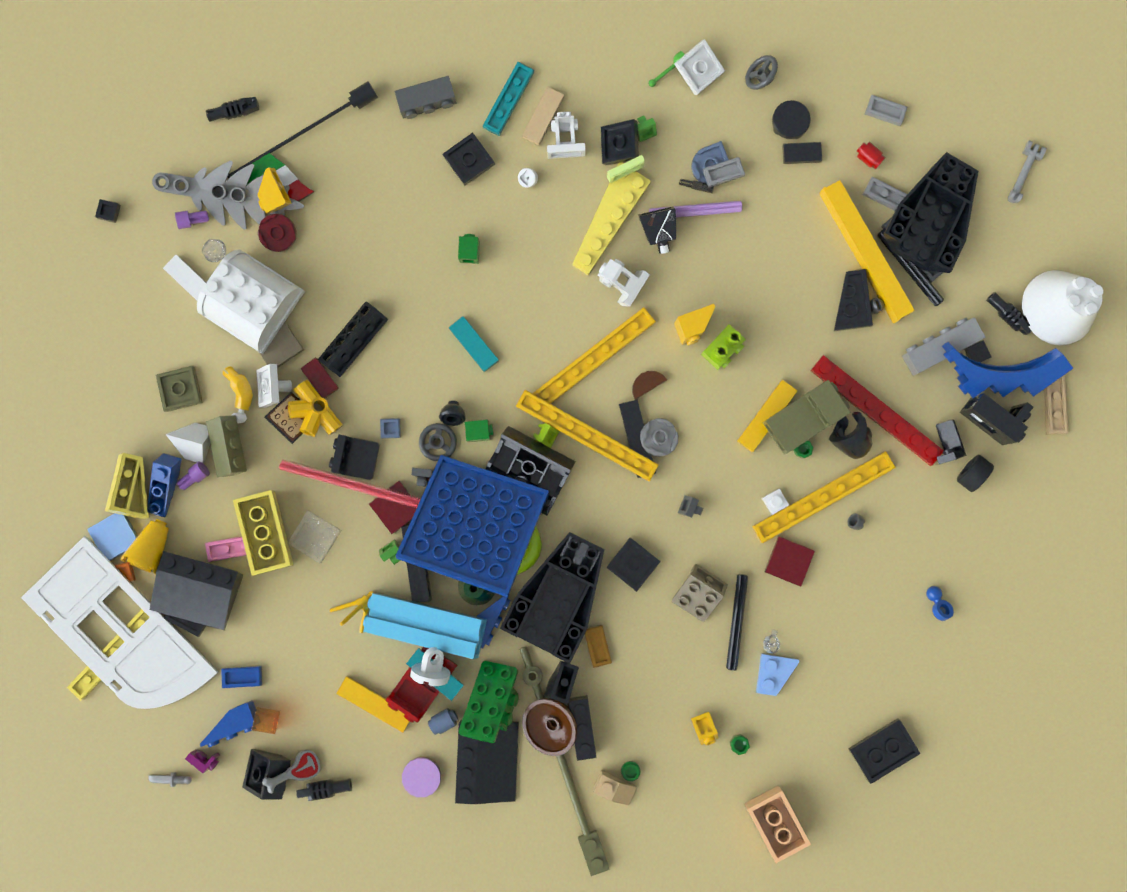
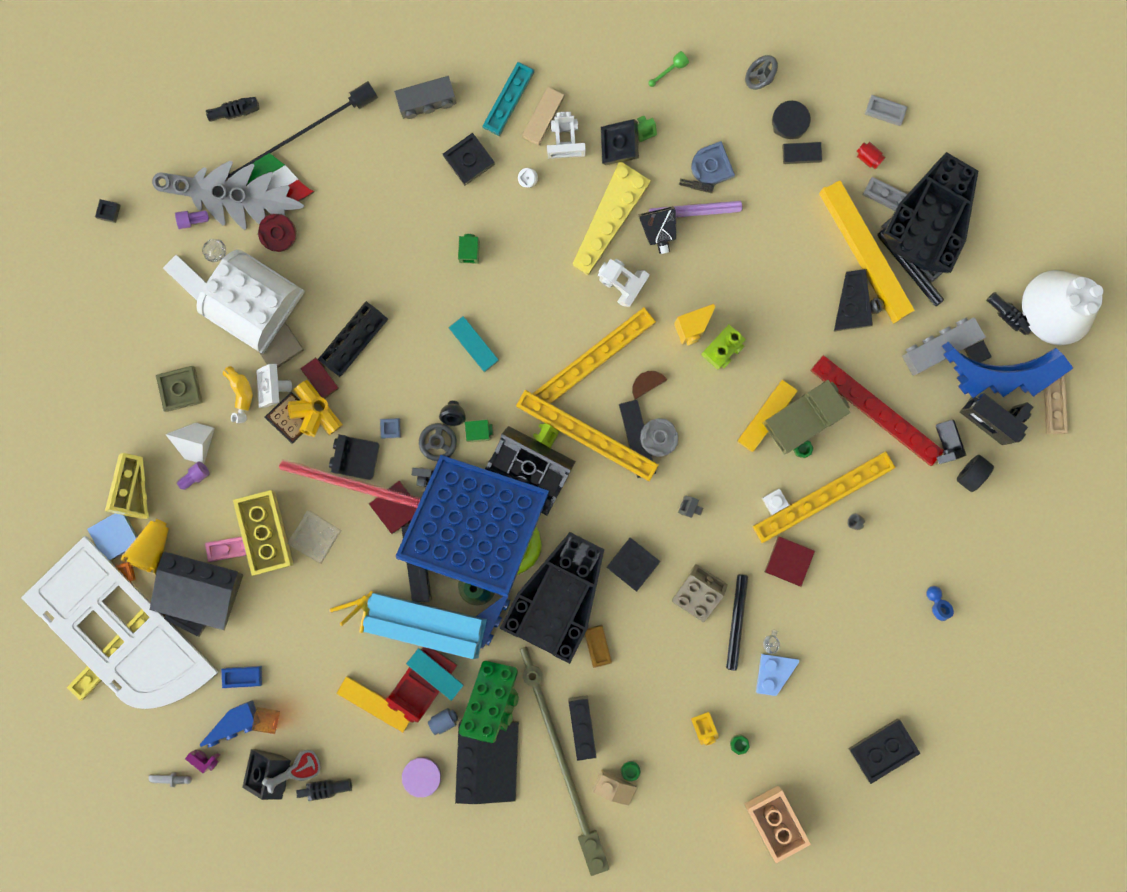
blue slope [147,453,181,518] -> none
olive brick [206,415,247,478] -> none
yellow slope [258,168,292,213] -> none
bright green tile [379,539,401,565] -> none
white tile [410,647,450,686] -> none
reddish brown dish [522,698,577,756] -> none
black slope [543,660,579,705] -> none
yellowish green tile [607,155,645,183] -> none
white tile [674,39,725,95] -> none
light grey tile [703,157,745,188] -> none
black piece [829,412,873,459] -> none
light grey hinge [1008,140,1047,203] -> none

